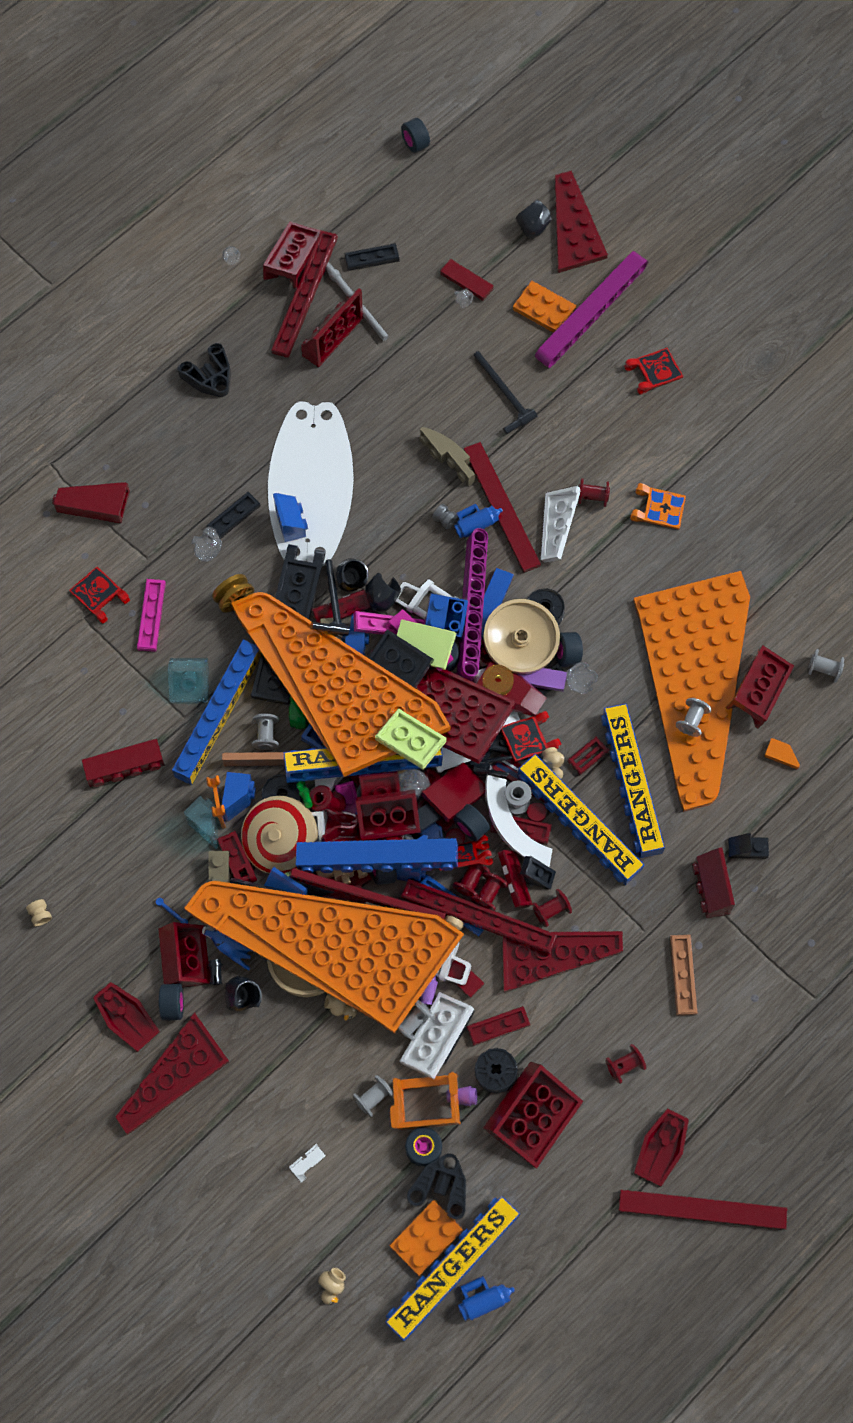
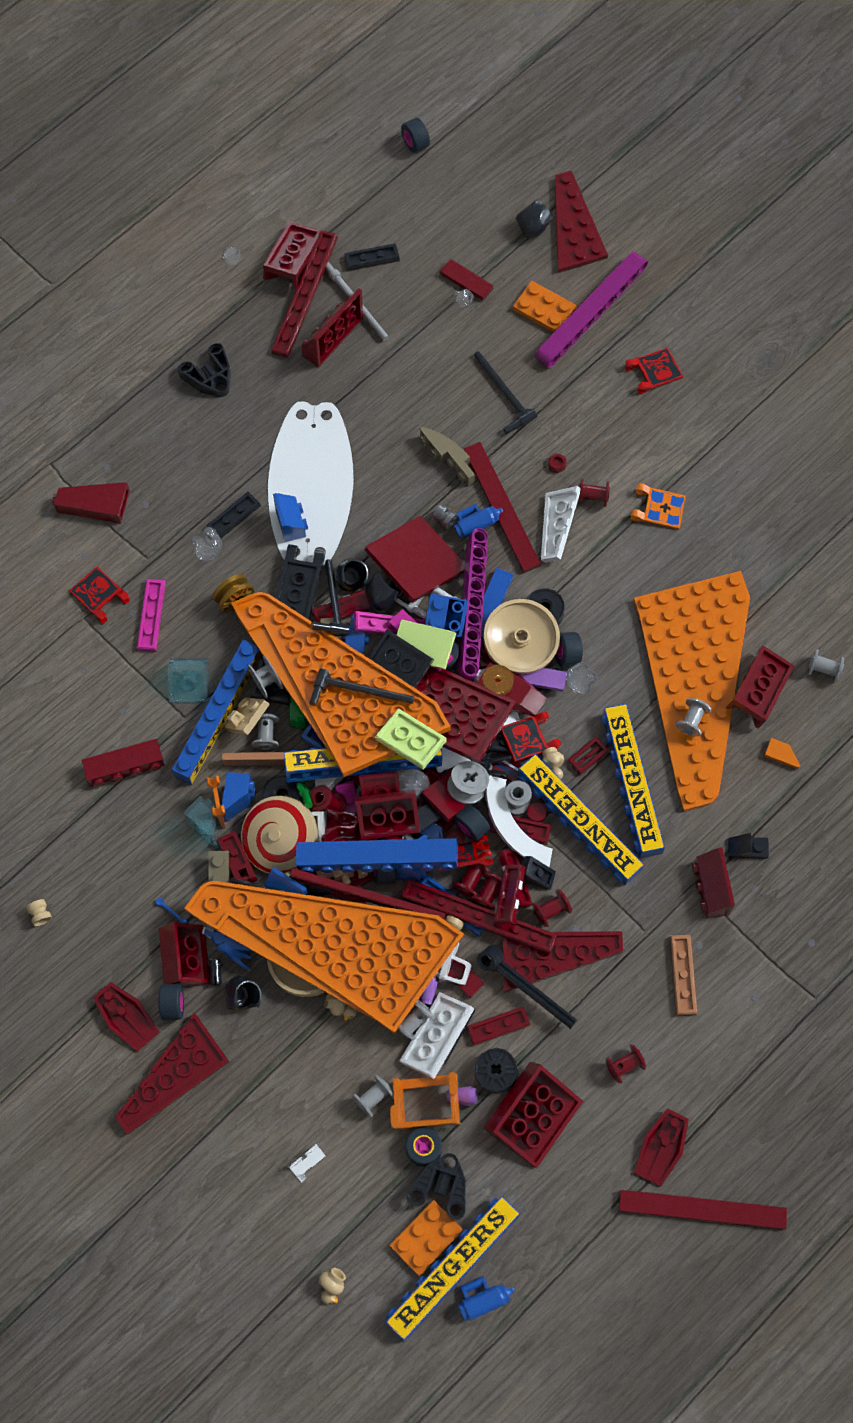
none -> tan hinge [224,697,270,735]
none -> light grey piece [247,655,283,698]
none -> black bar [309,669,415,706]
none -> dark red tile [364,516,465,603]
none -> light grey piece [447,761,489,804]
none -> black piece [476,945,577,1029]
none -> dark red plate [494,865,526,924]
none -> dark red tile [548,454,567,473]

